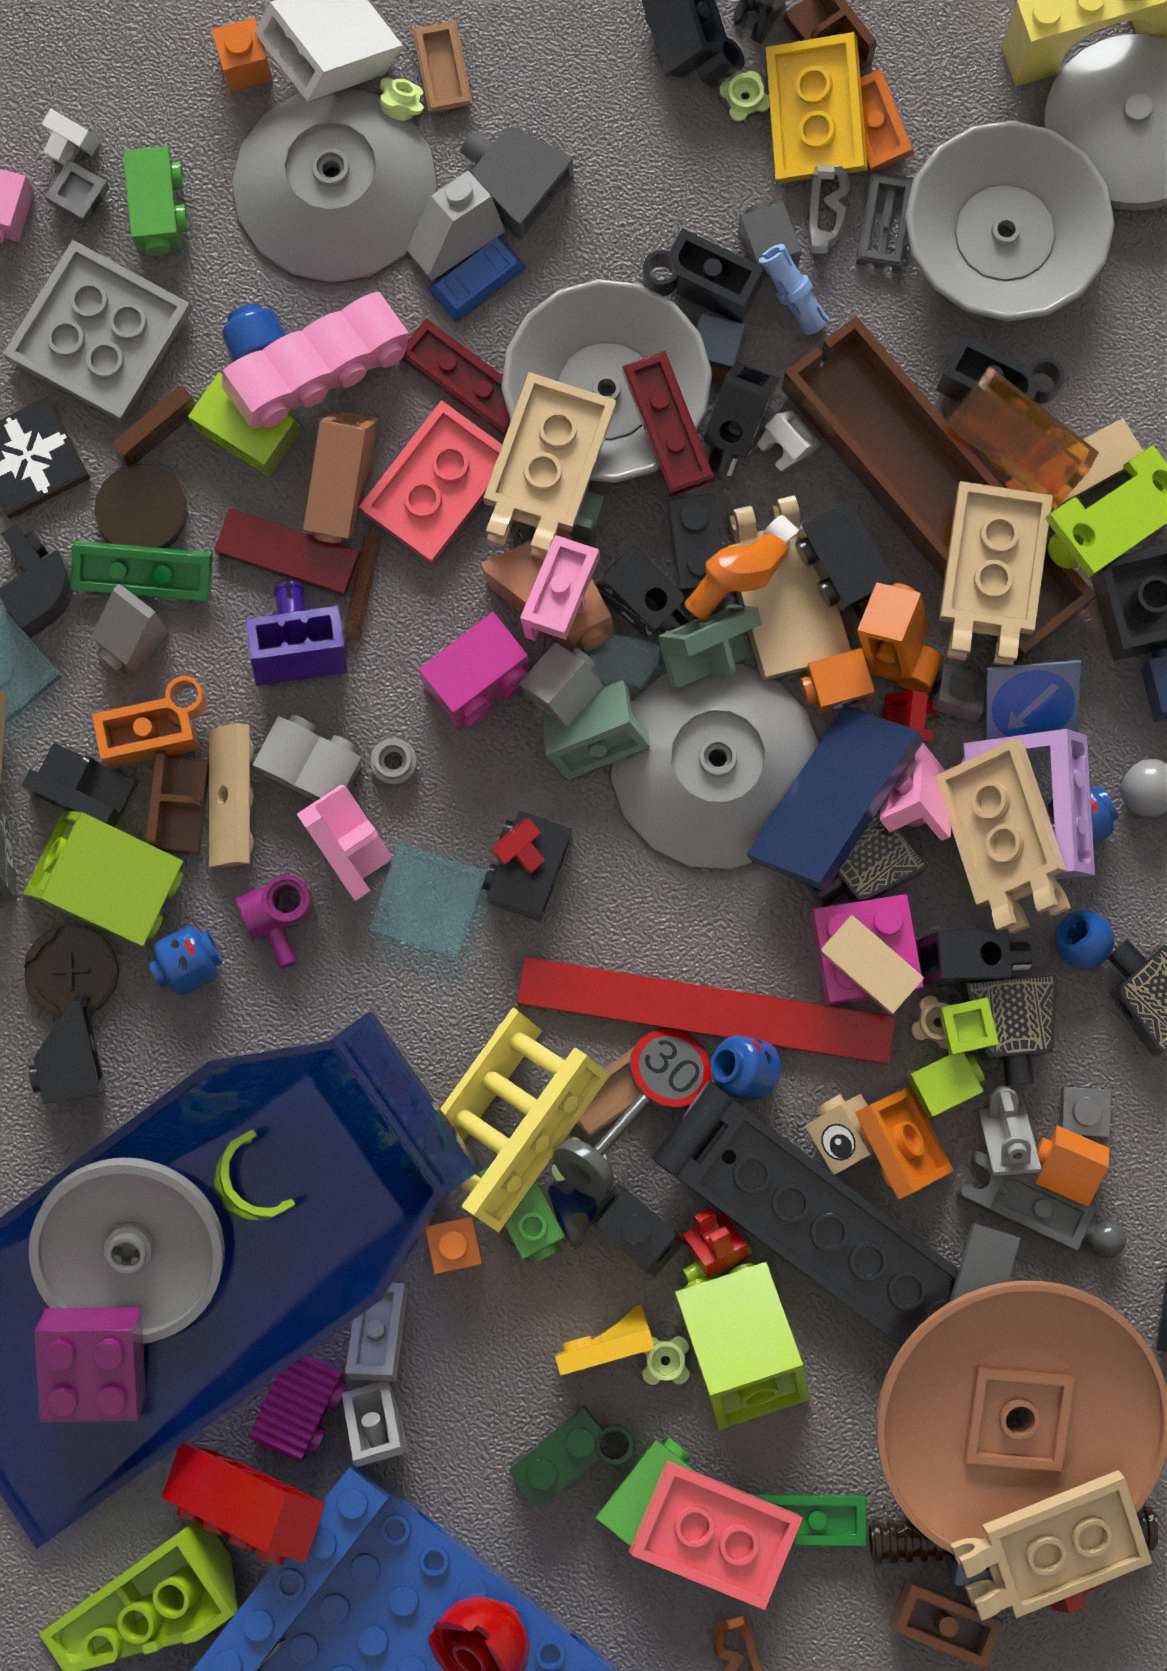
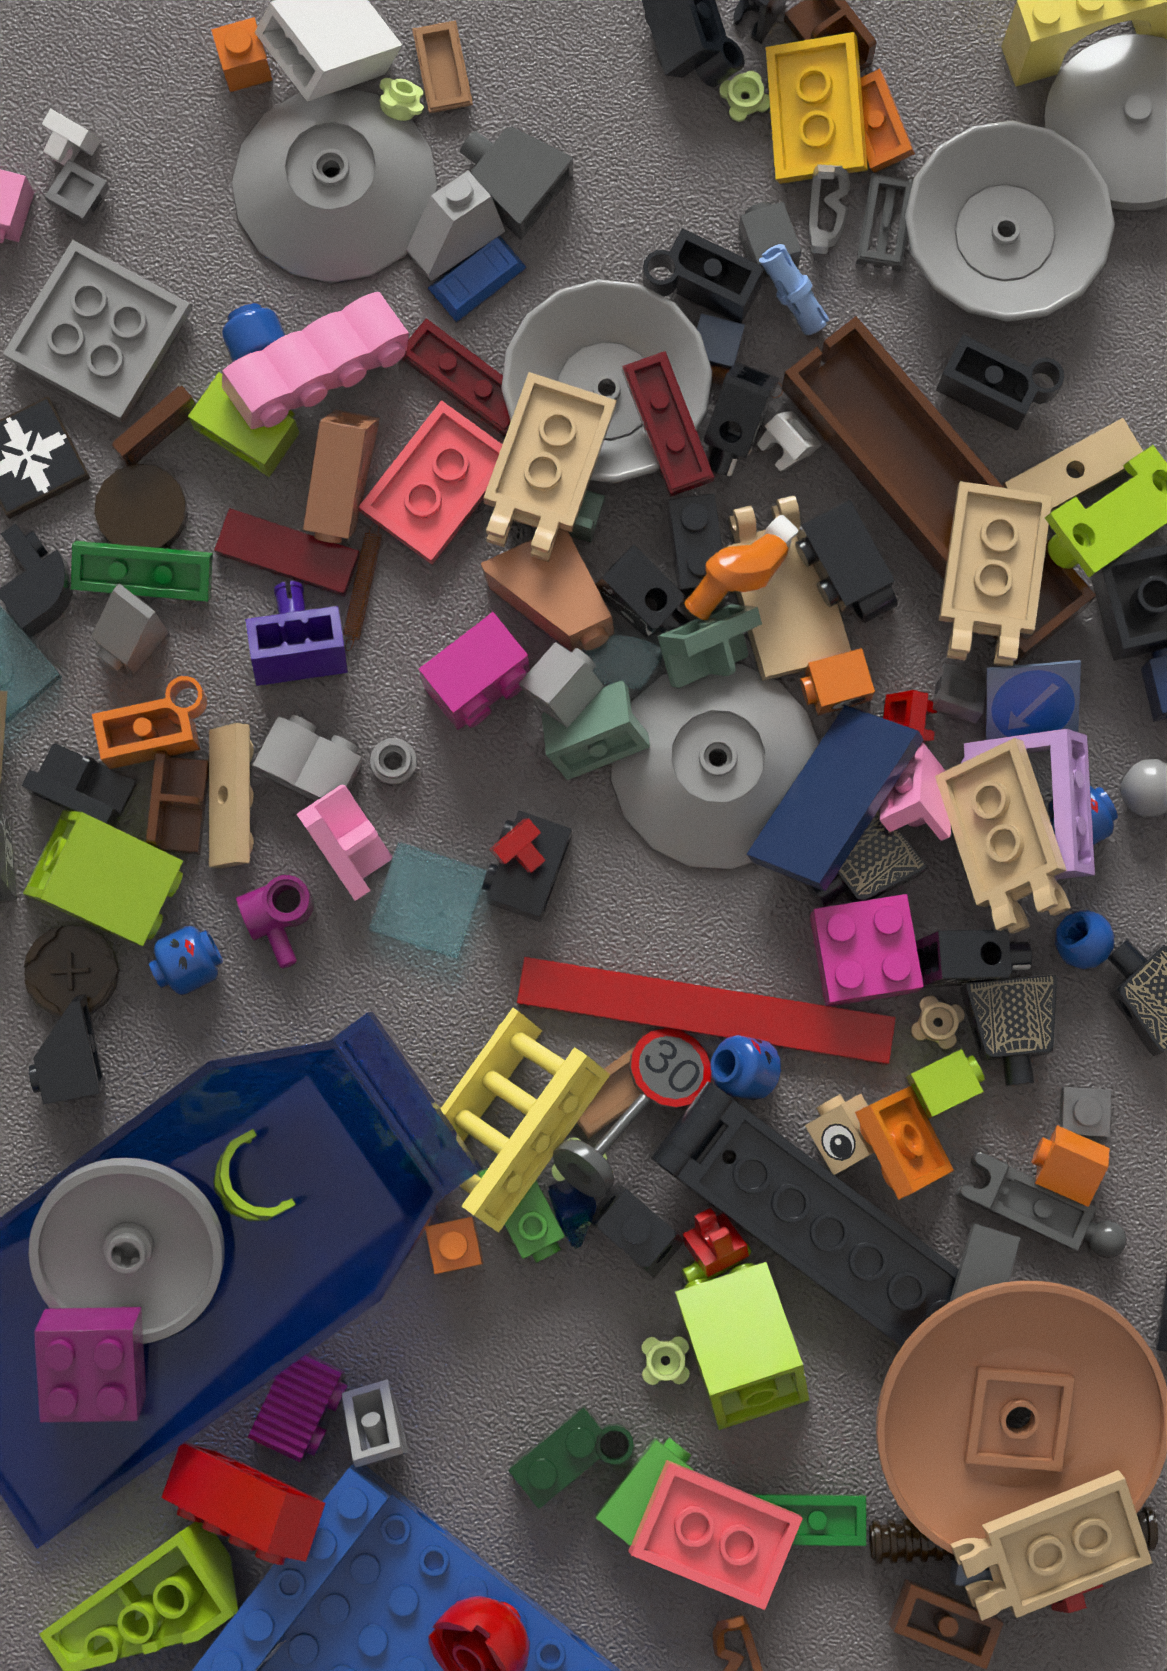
bright green brick [123,146,189,256] -> none
light grey plate [345,1282,408,1382] -> none
bright pink panel [520,535,600,641] -> none
yellow plate [555,1305,655,1376] -> none
tan tile [819,915,924,1015] -> none
orange hinge [857,582,943,694] -> none
lime tile [939,997,999,1056] -> none
clear orange brick [945,366,1099,509] -> none
light grey hinge [978,1085,1042,1176] -> none

